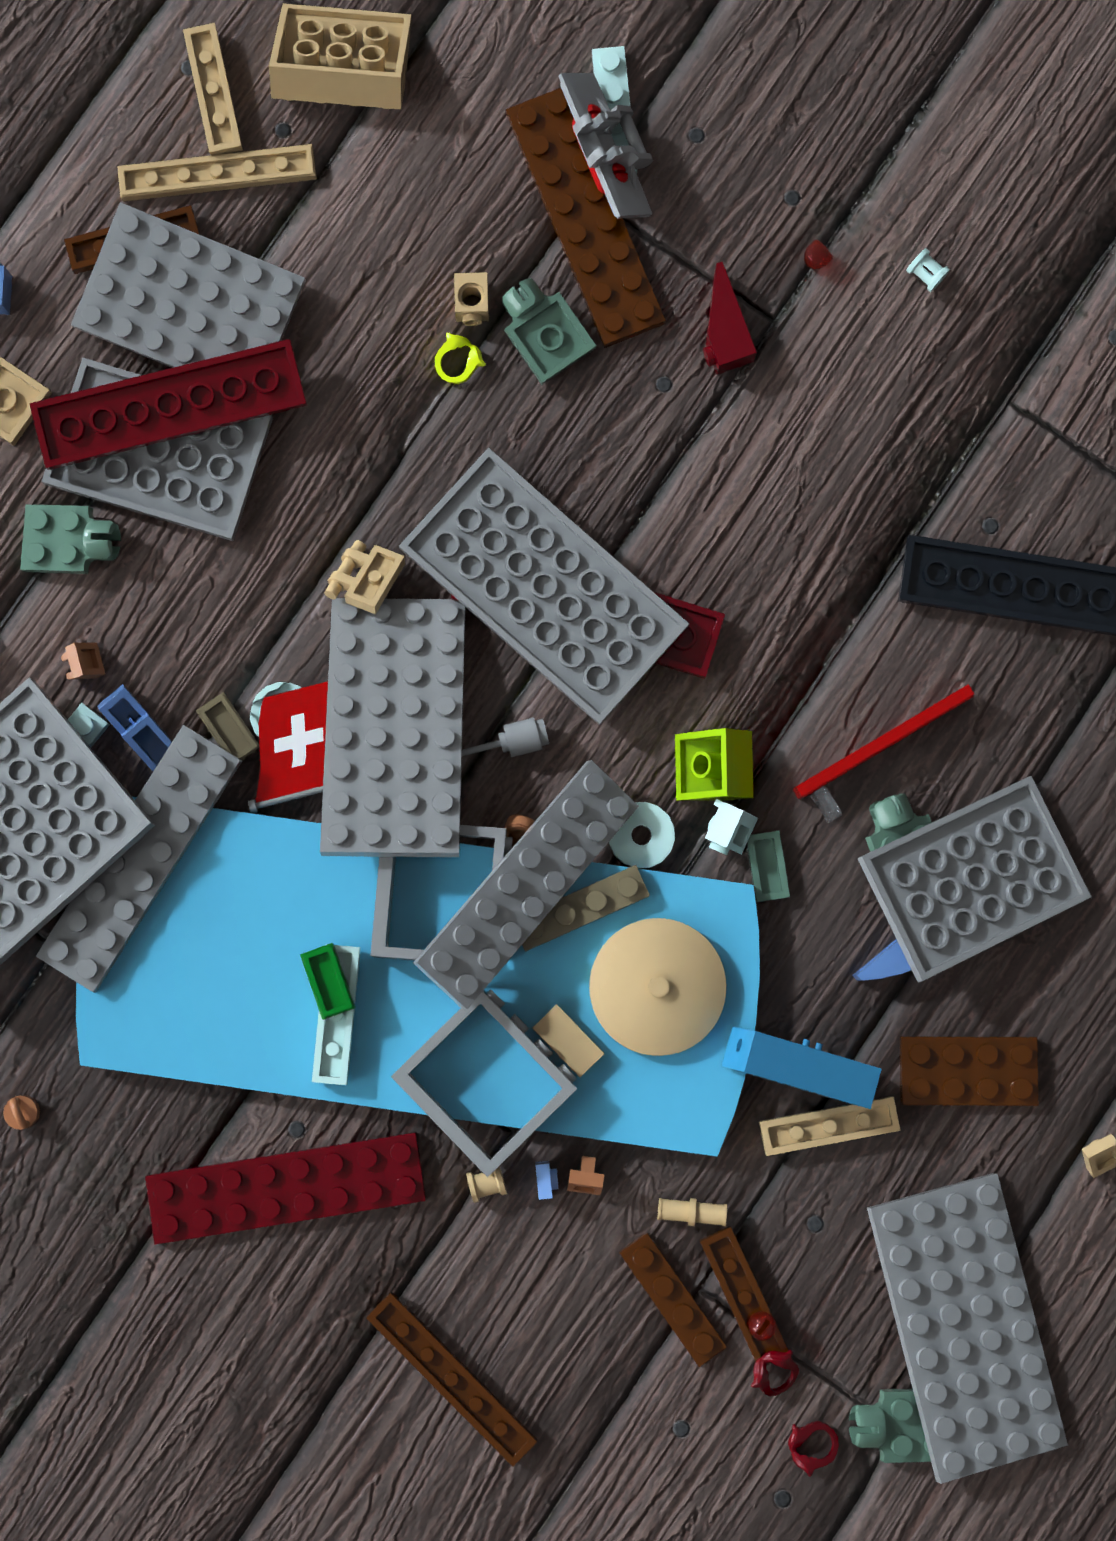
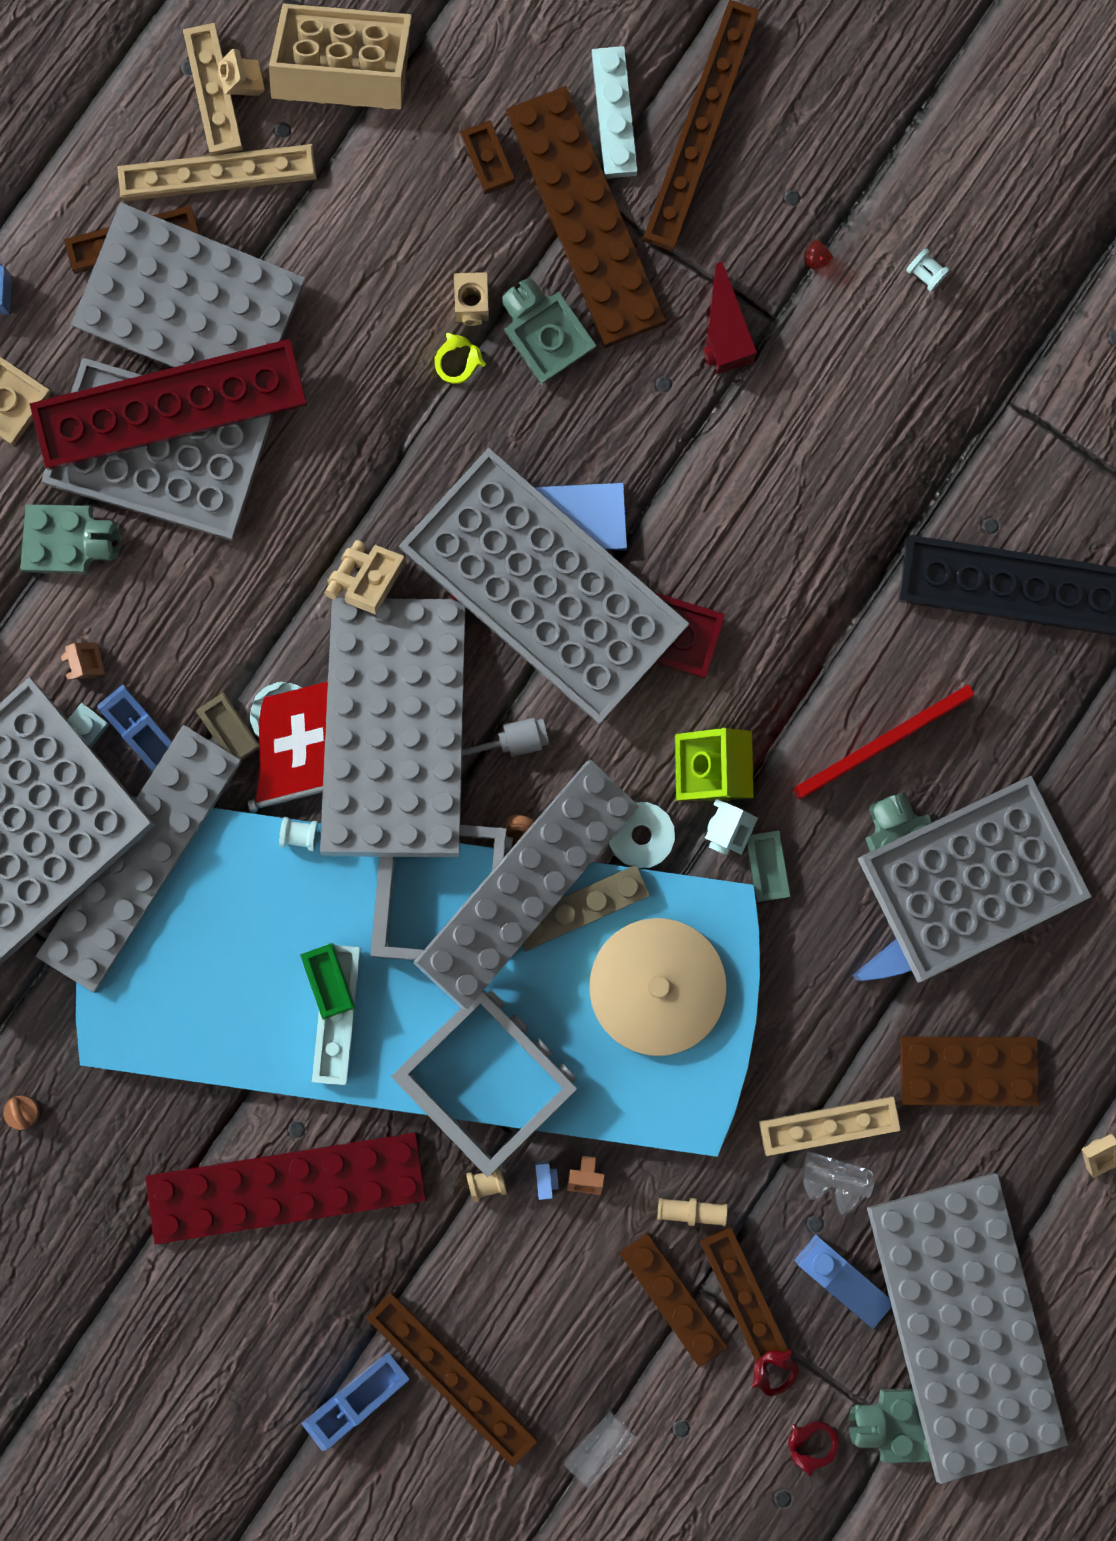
tan tile [533,1004,604,1077] -> none
light grey piece [558,73,653,219] -> none
dark azure brick [722,1027,882,1109] -> none
clear red hinge [748,1311,776,1341] -> none
clear tile [810,786,842,823] -> none
none -> tan bracket [218,49,265,96]
none -> light aqua bush [279,817,318,851]
none -> medium blue slope [301,1352,410,1451]
none -> reddish brown plate [460,120,515,195]
none -> light blue tile [534,483,627,551]
none -> clear plate [563,1411,636,1489]
none -> reddish brown plate [643,0,760,252]
none -> medium blue slope [794,1234,892,1329]
none -> clear tile [803,1151,874,1216]

